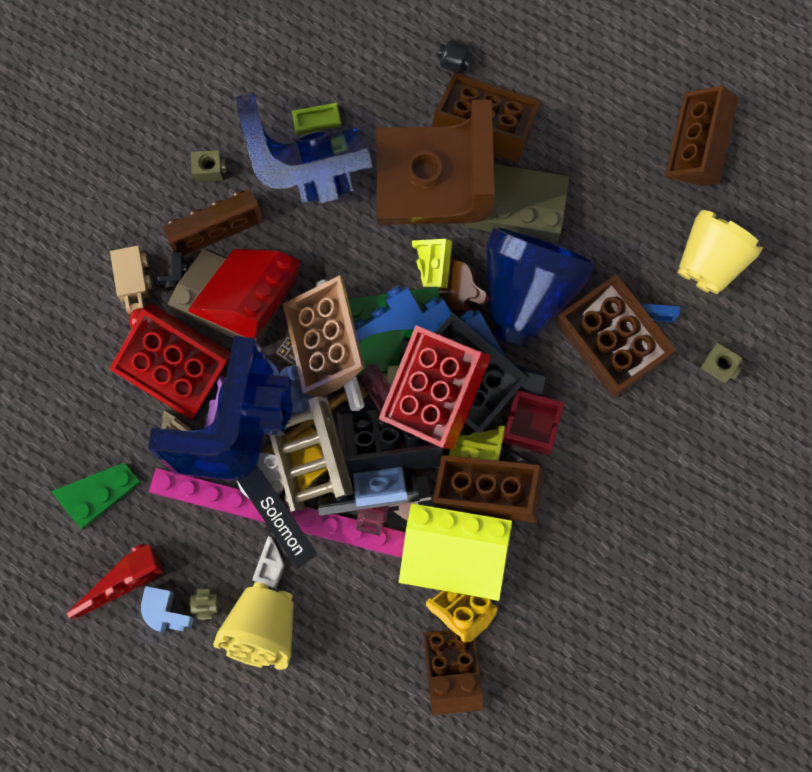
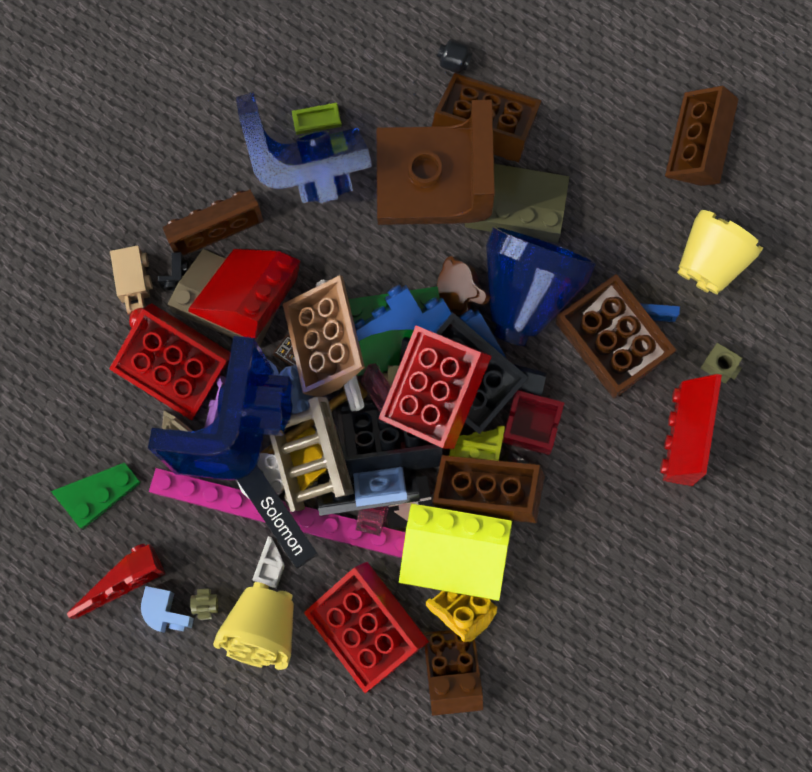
olive brick [191,150,227,183] -> none
neon yellow wing [412,239,452,289] -> none
none -> red slope [304,562,429,693]
none -> red slope [660,374,722,486]

